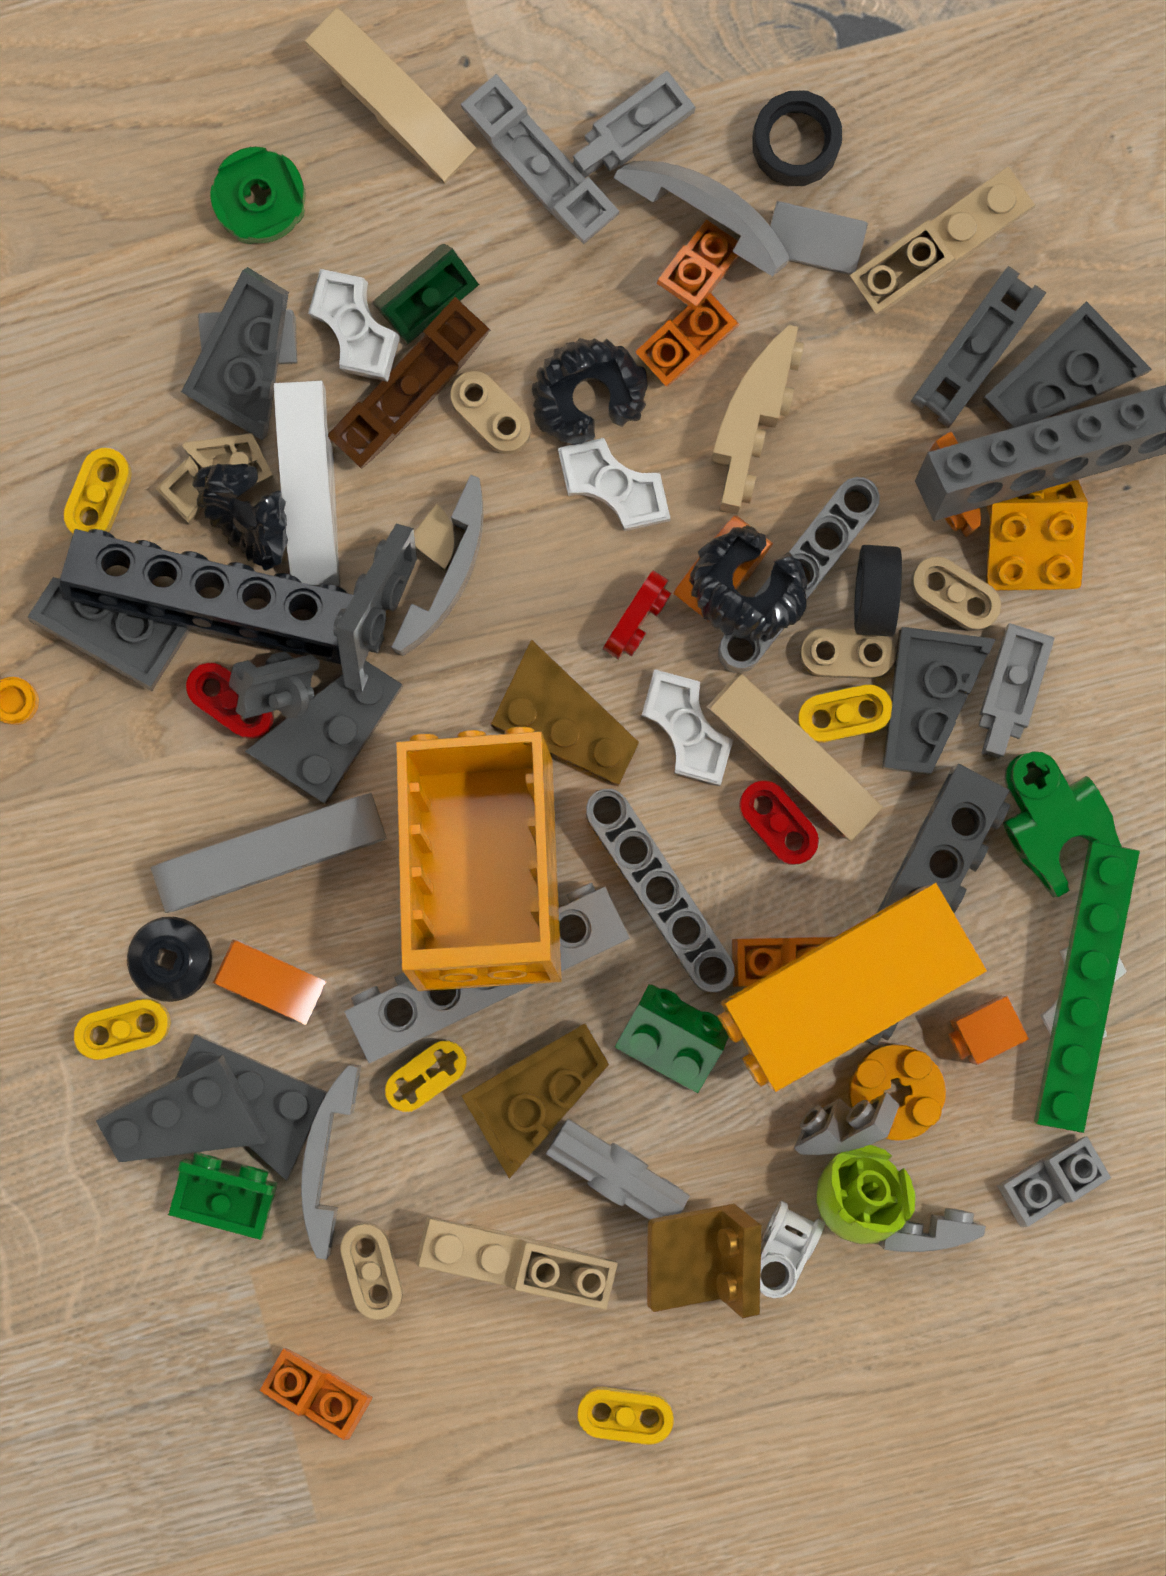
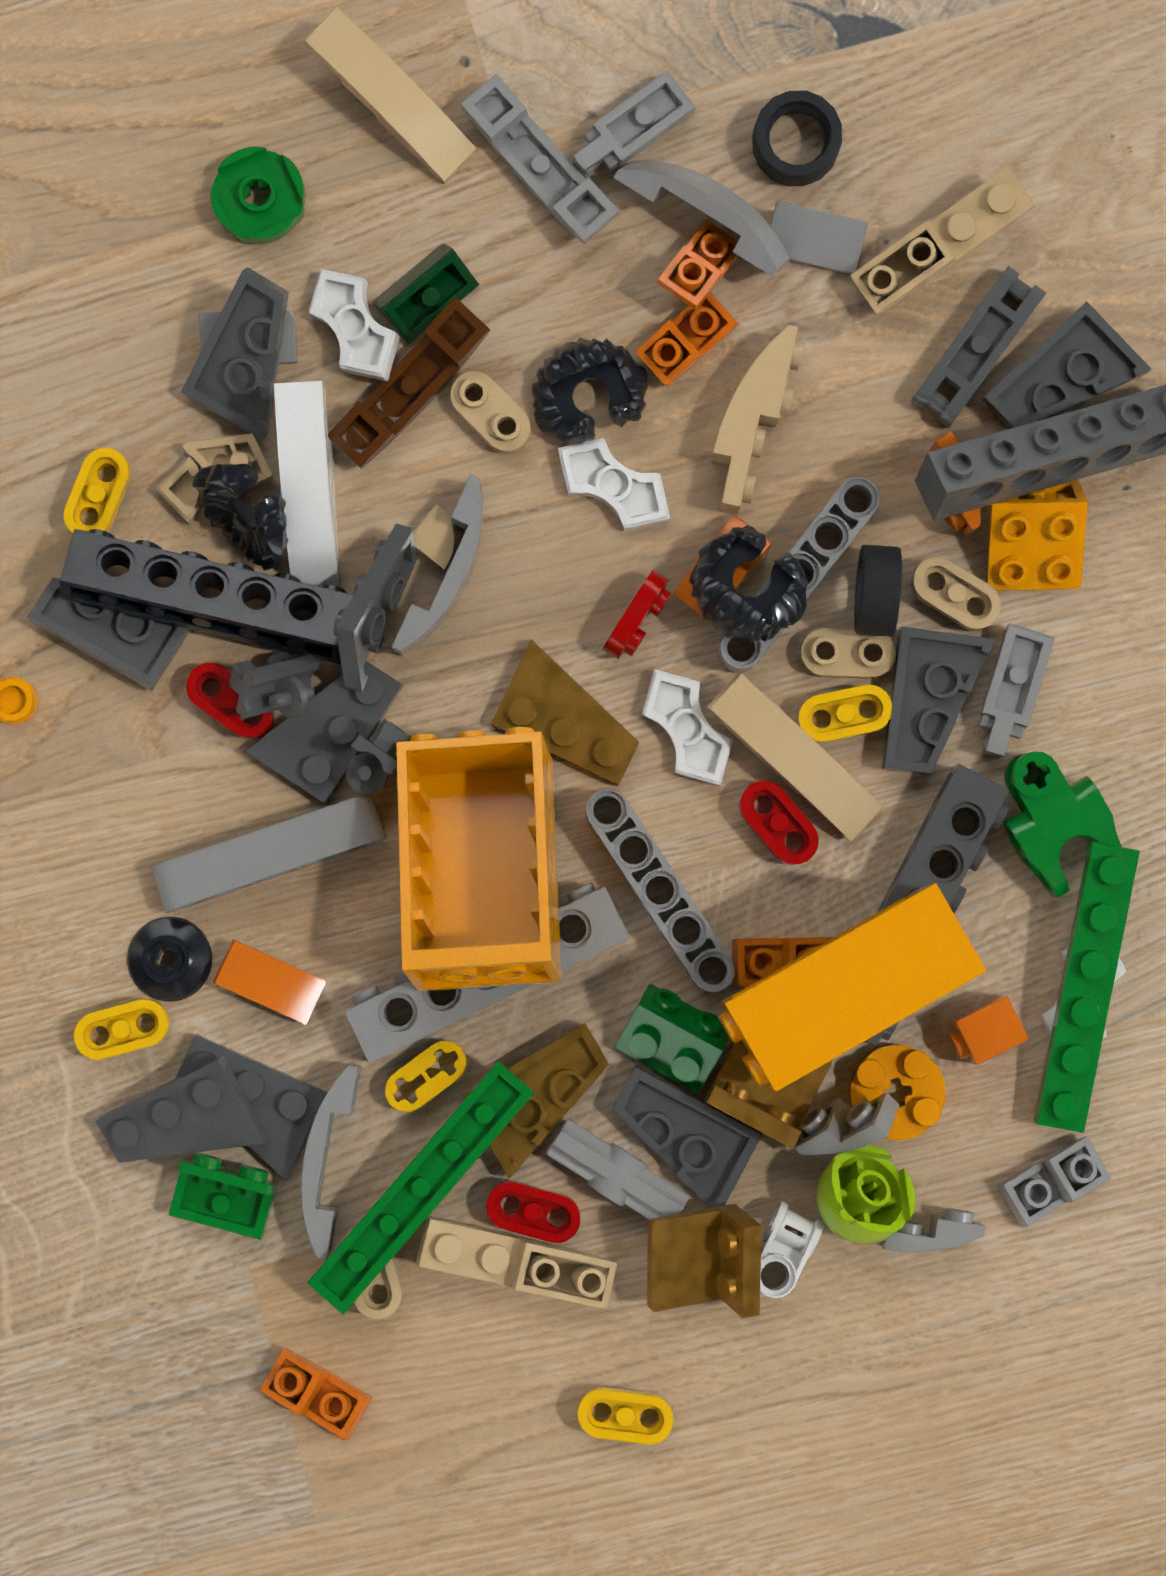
none -> green plate [307,1061,535,1315]
none -> dark grey hips [346,719,411,794]
none -> red plate [486,1180,581,1243]
none -> dark grey wing [613,1065,763,1208]
none -> pearl gold bracket [704,1040,832,1149]

